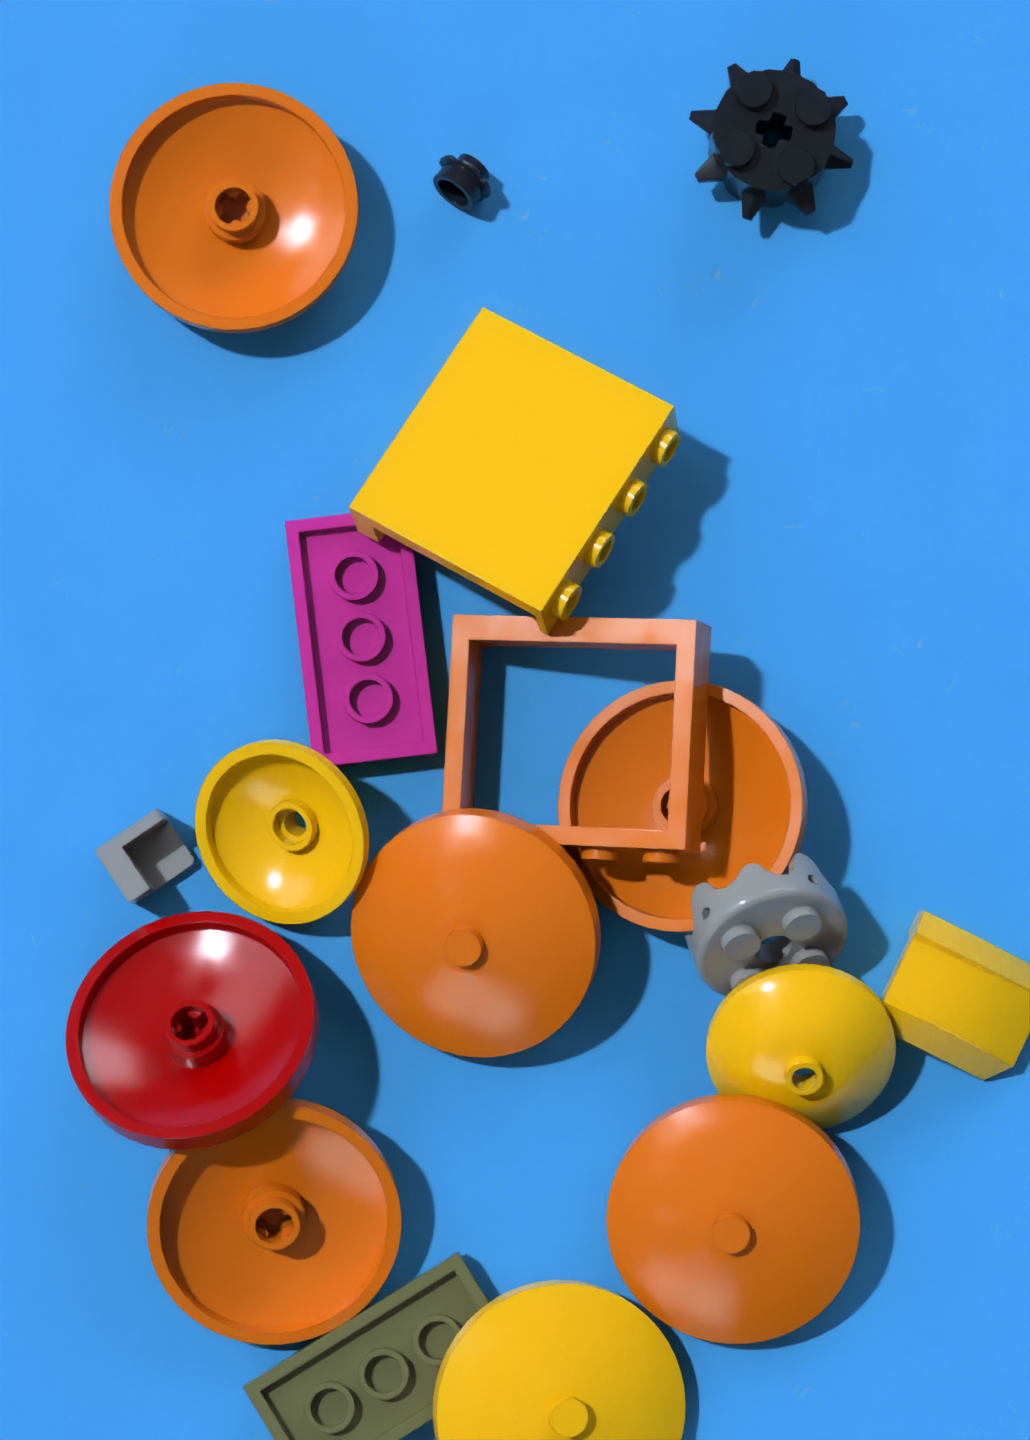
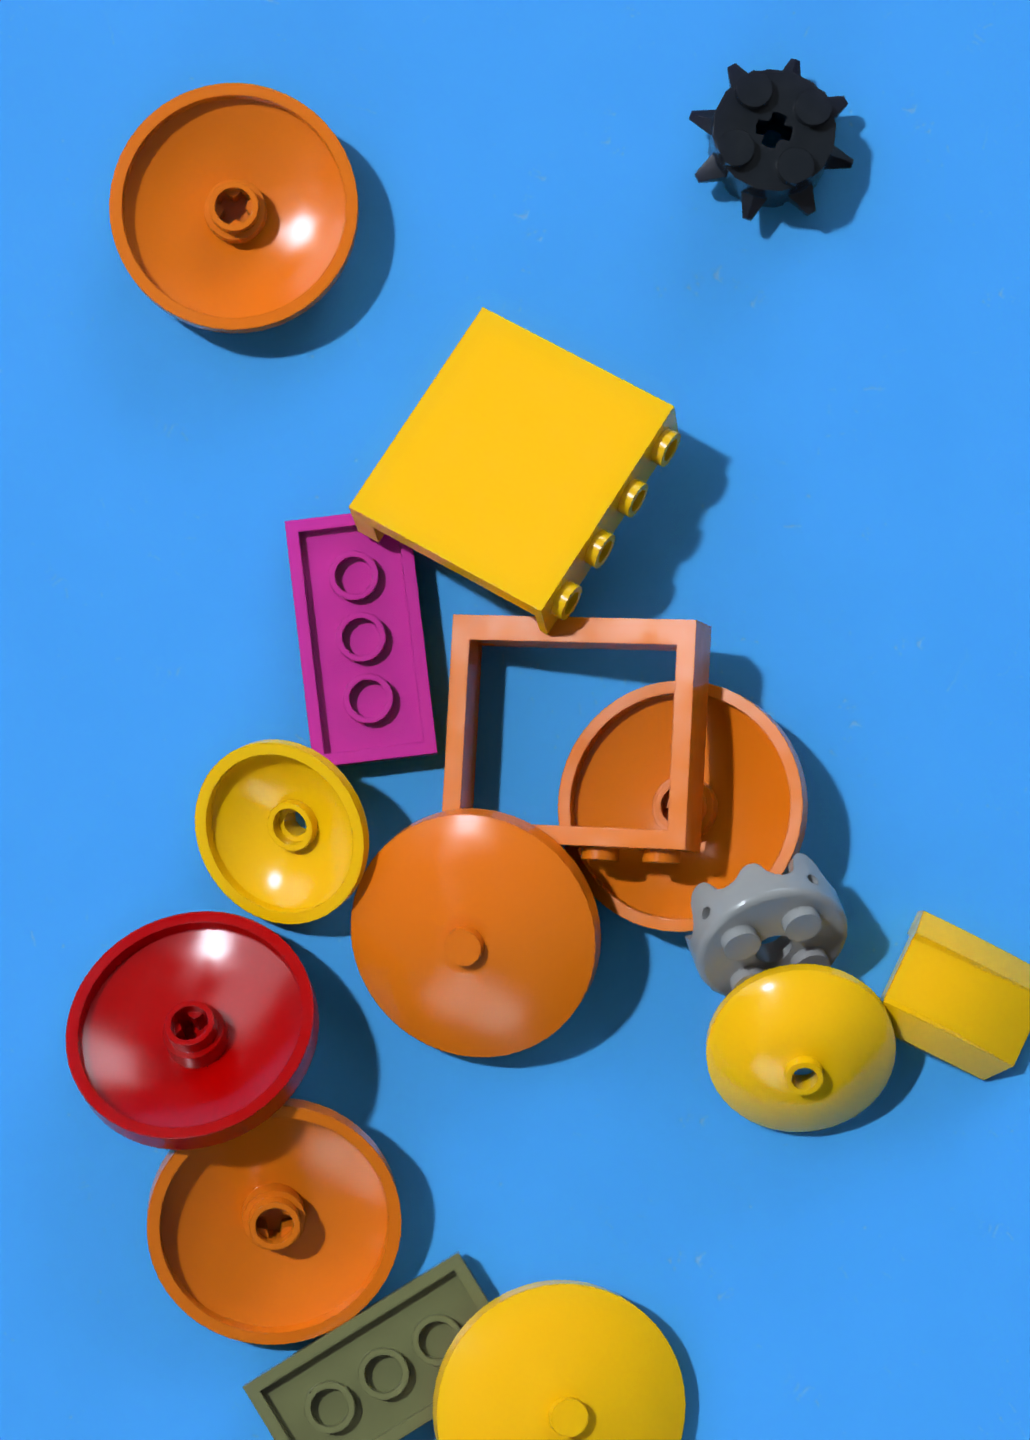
light grey panel [94,809,195,904] -> none
black plate [433,154,491,211] -> none
orange dish [606,1094,860,1344] -> none

